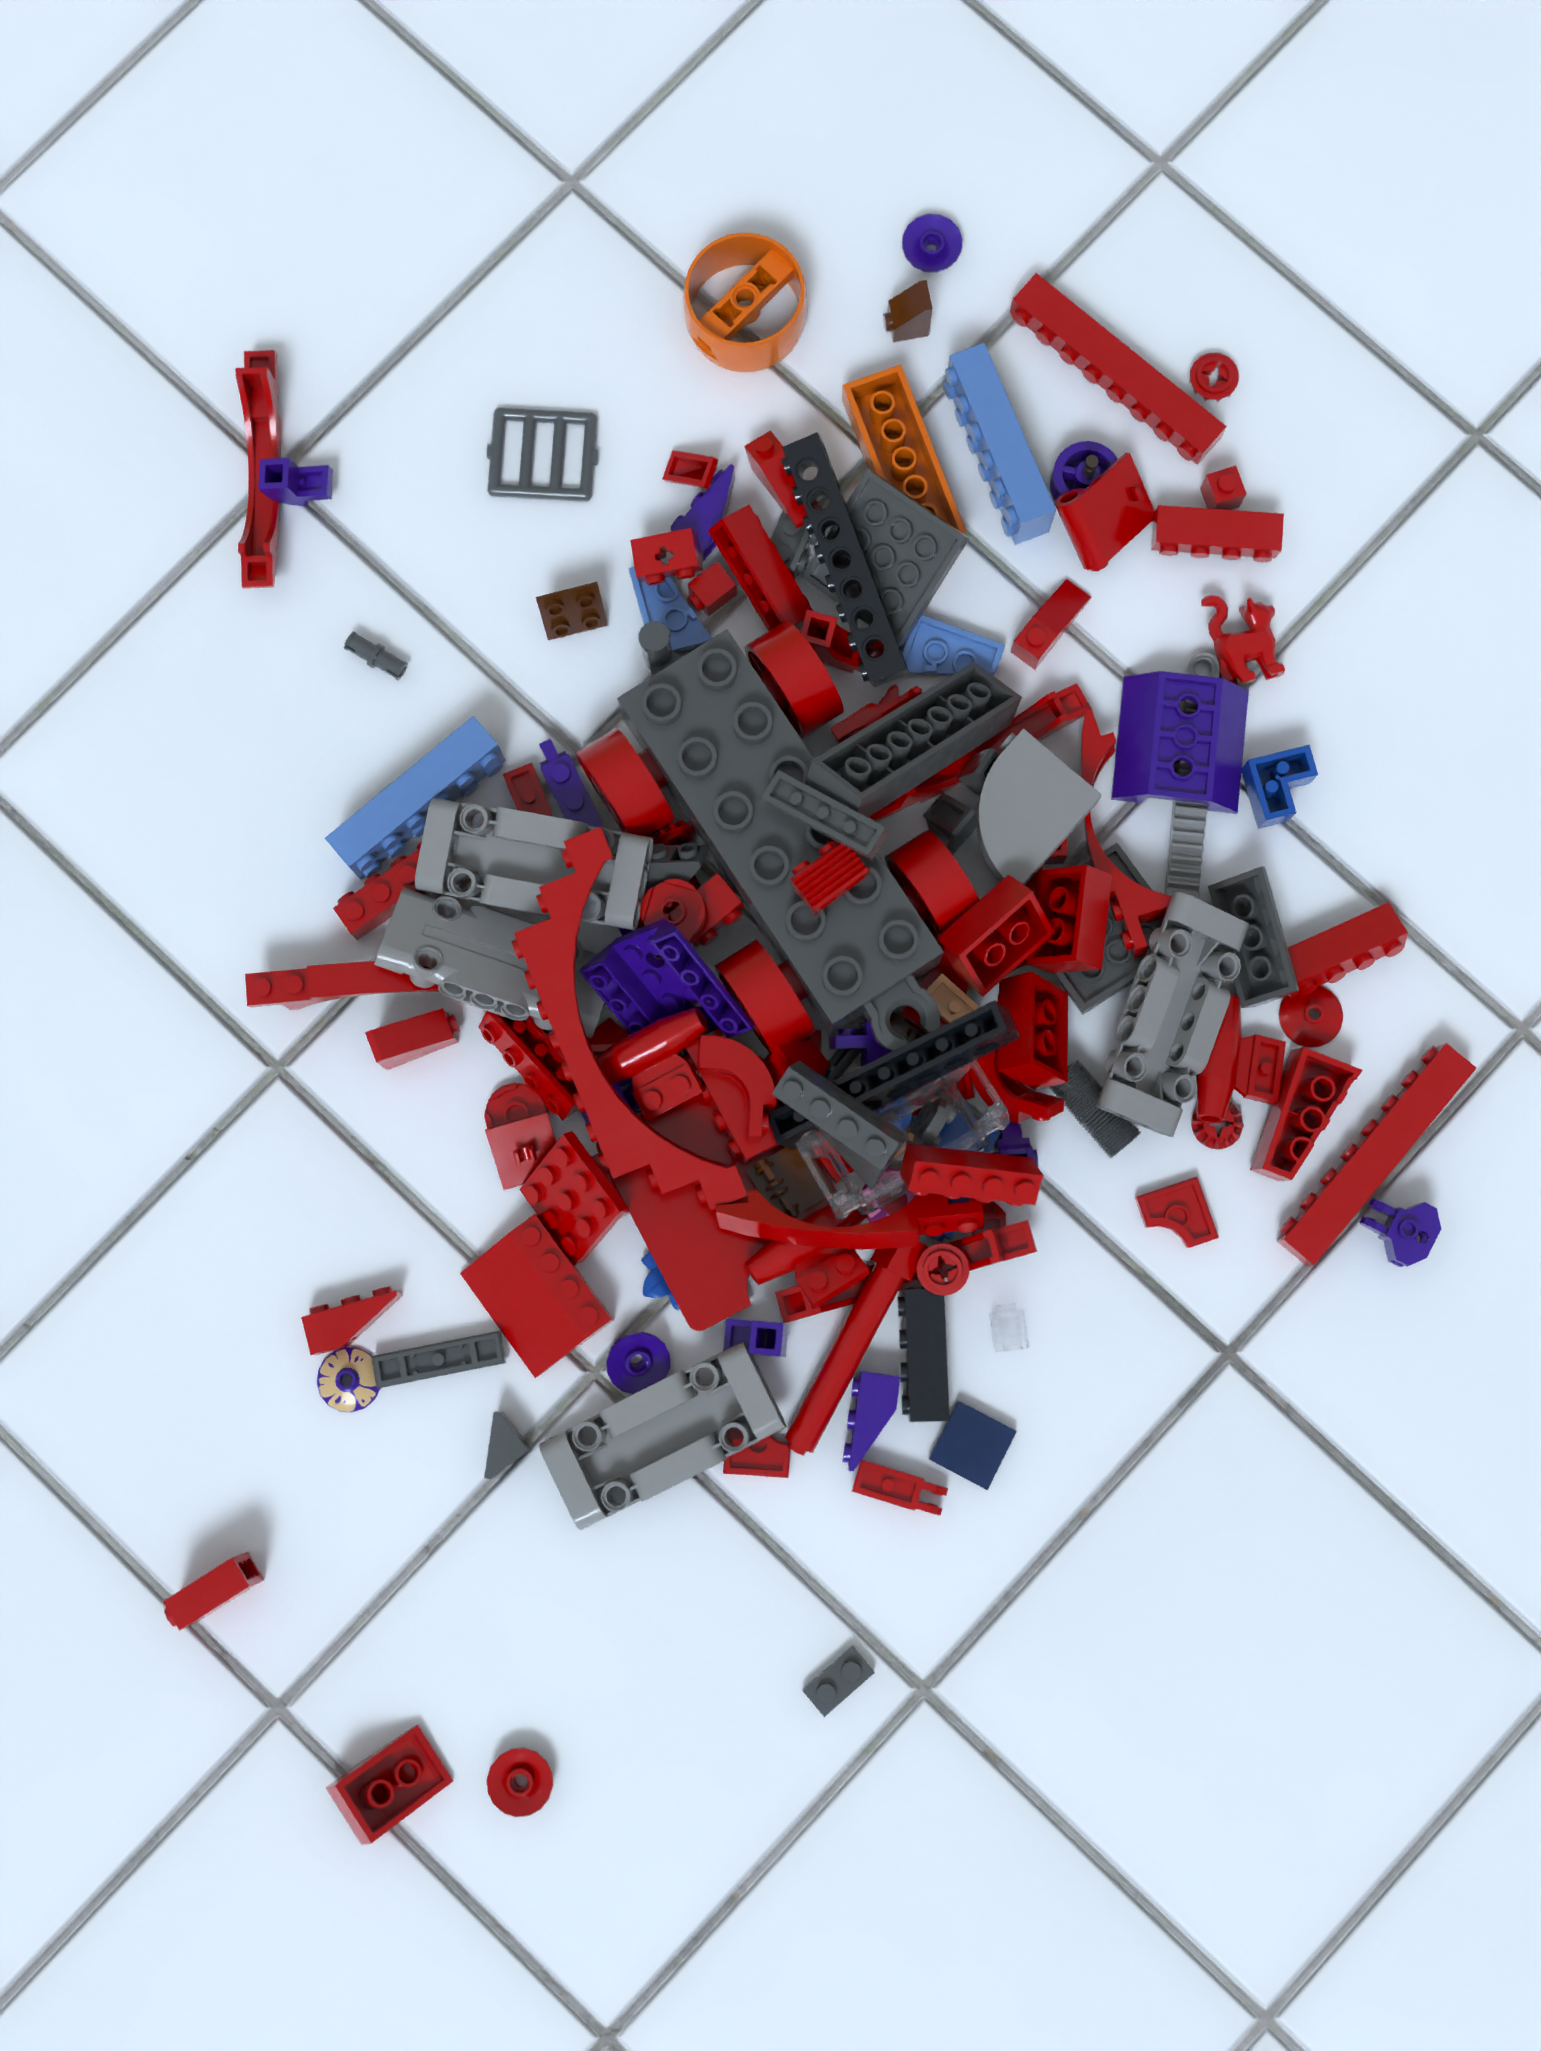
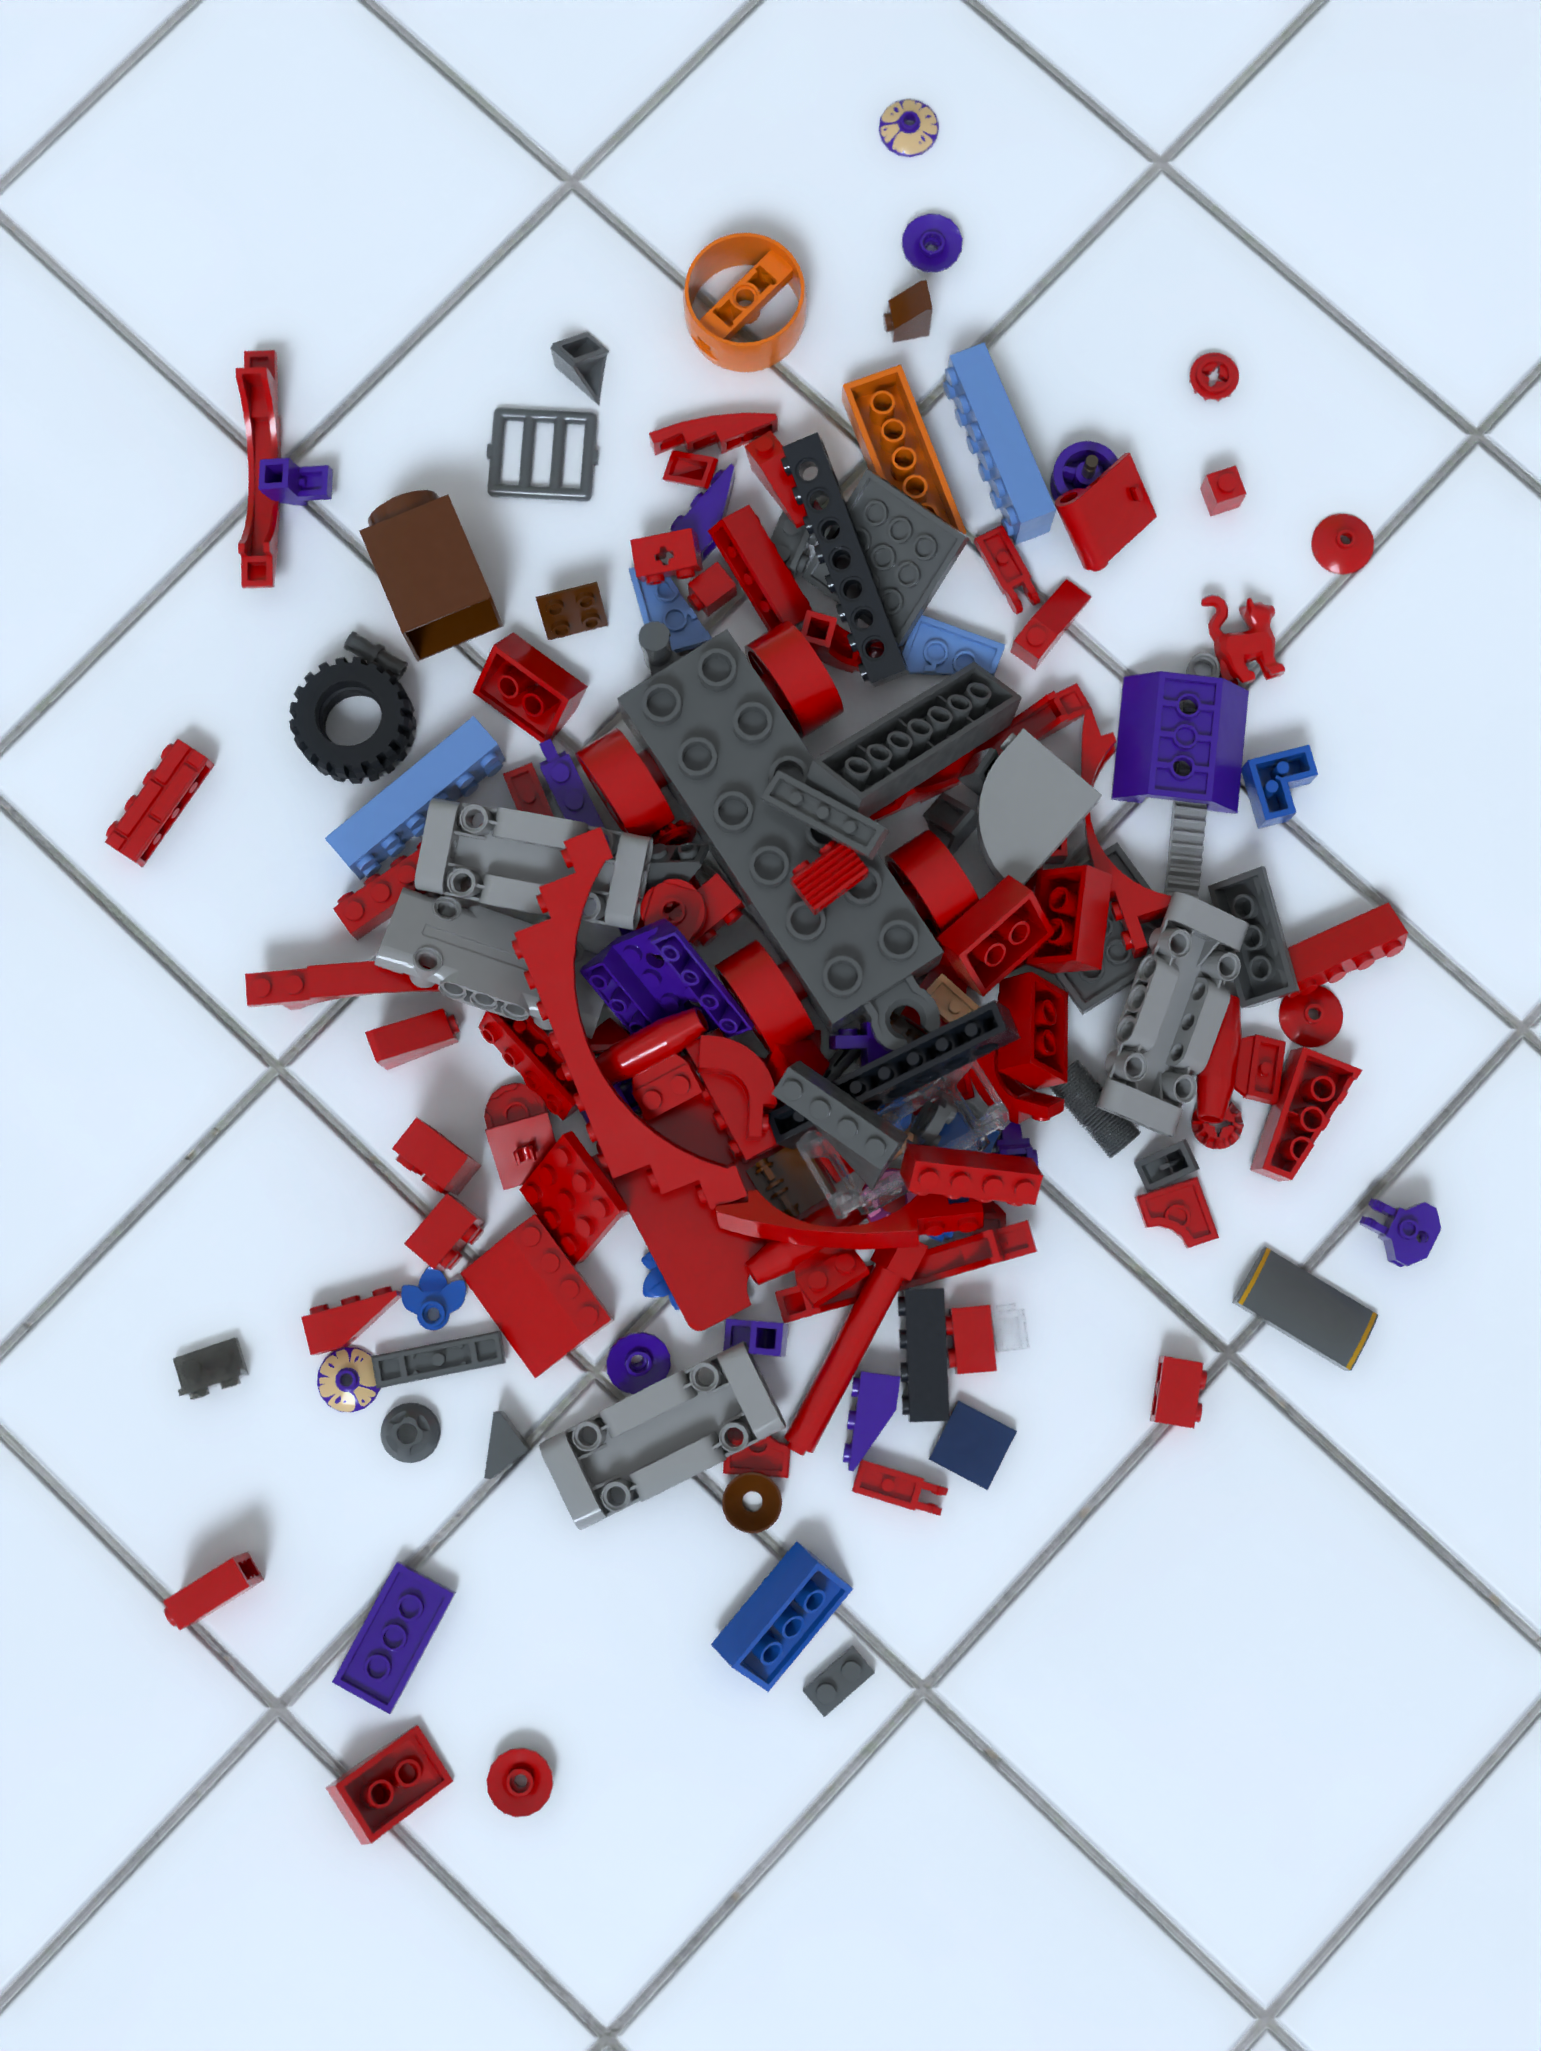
red animal [830,684,922,743] -> none
red gear [917,1243,969,1296] -> none
red brick [1010,273,1227,465] -> none
red brick [1151,505,1284,562] -> none
red brick [1277,1043,1476,1266] -> none
none -> red brick [105,739,214,868]
none -> clear smoke bracket [173,1338,249,1400]
none -> black tyre [289,657,416,784]
none -> dark purple plate [332,1561,456,1714]
none -> reddish brown container [359,490,503,662]
none -> dark grey piece [380,1403,441,1463]
none -> red brick [392,1117,482,1196]
none -> blue plate [401,1266,466,1331]
none -> red brick [404,1193,485,1272]
none -> red slope [473,632,588,743]
none -> dark grey slope [551,332,609,405]
none -> red slope [649,413,778,456]
none -> blue slope [711,1541,853,1692]
none -> reddish brown piece [722,1472,782,1533]
none -> tan dish [879,99,939,157]
none -> red brick [945,1305,997,1374]
none -> red hinge [974,525,1040,615]
none -> dark grey slope [1134,1139,1200,1192]
none -> red brick [1150,1356,1207,1429]
none -> dark grey slope [1232,1247,1378,1371]
none -> red dish [1311,514,1374,574]

